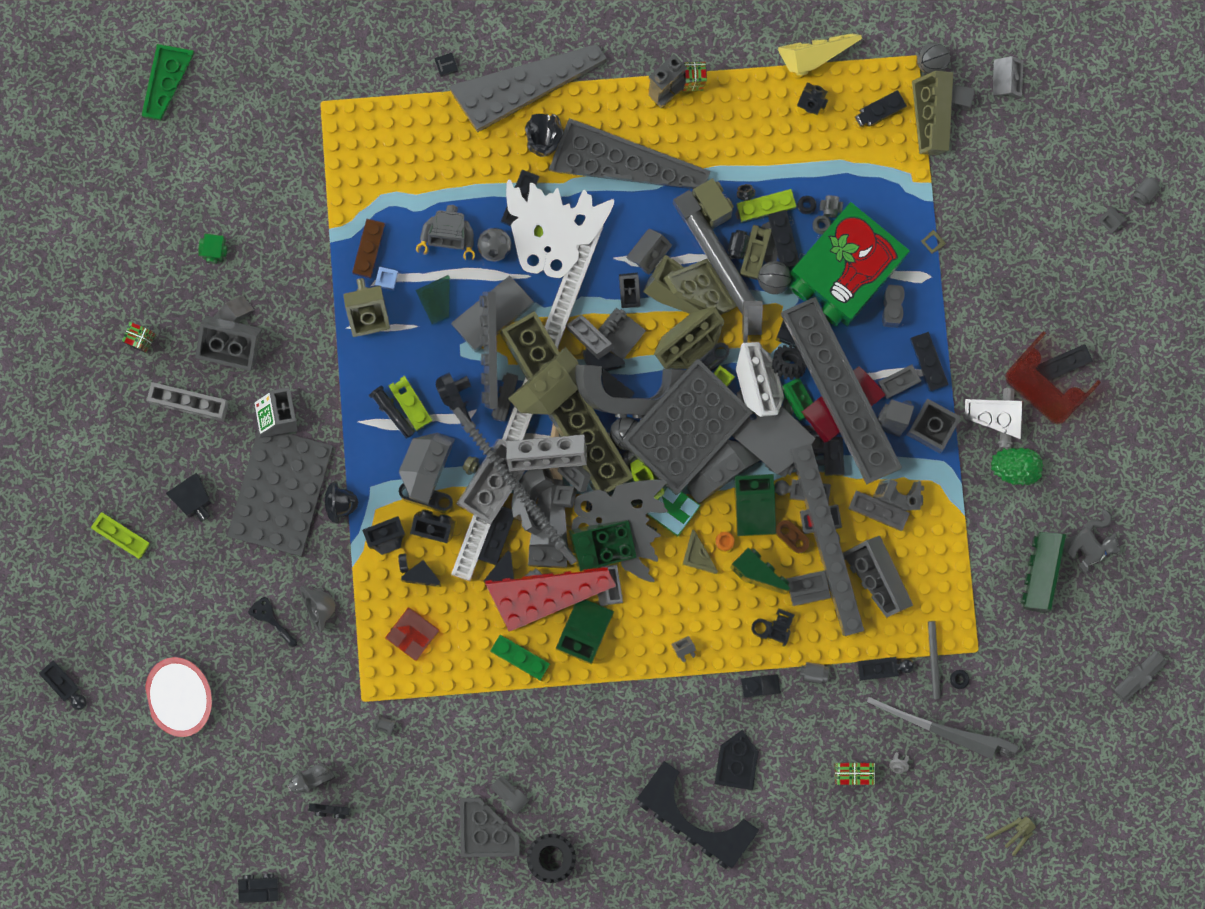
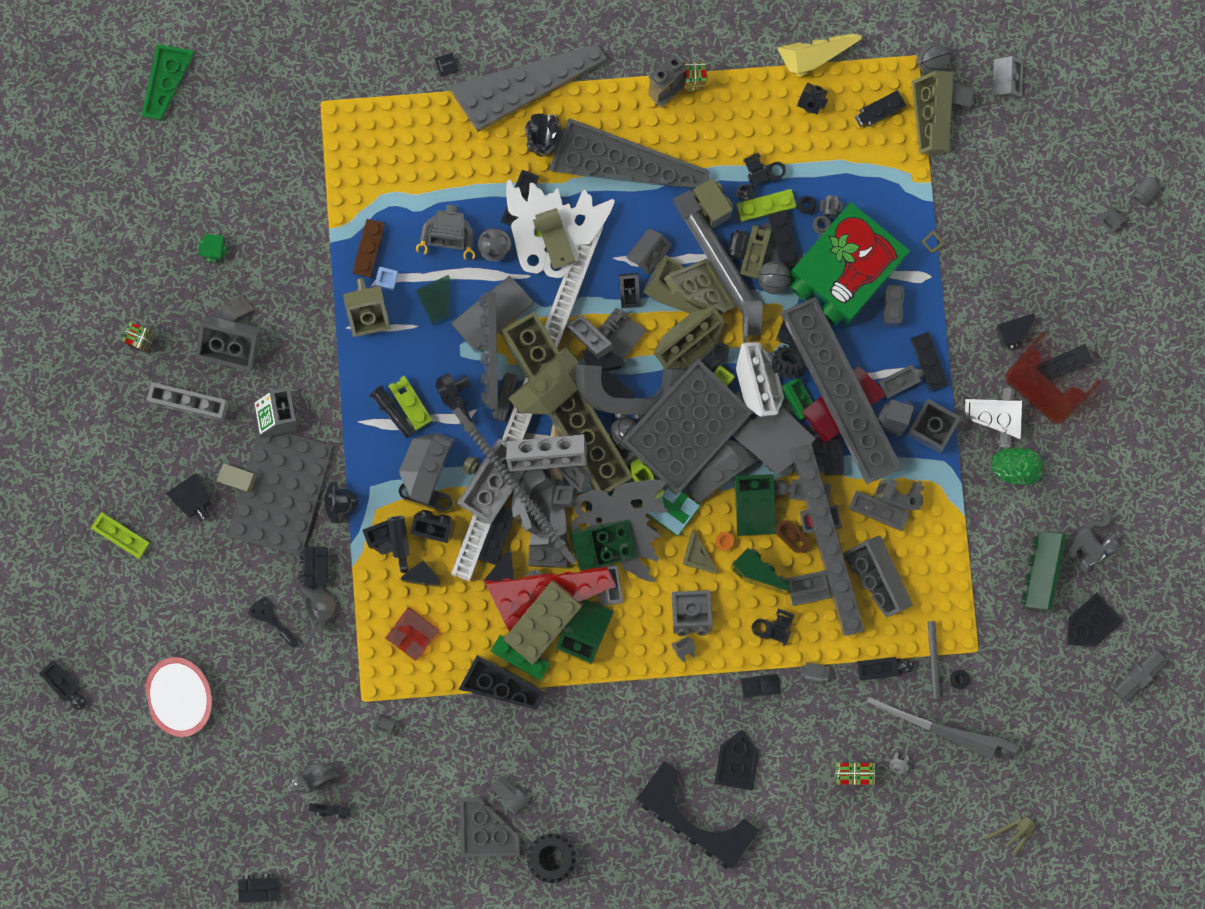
none -> tile [217,463,257,493]
none -> black brick [299,547,328,587]
none -> black axle [388,516,410,558]
none -> black wedge [458,654,547,710]
none -> olive plate [503,580,583,665]
none -> olive door [533,208,575,269]
none -> dark grey plate [672,590,713,637]
none -> black piece [743,153,786,189]
none -> black slope [996,313,1035,350]
none -> black tile [1067,593,1123,647]

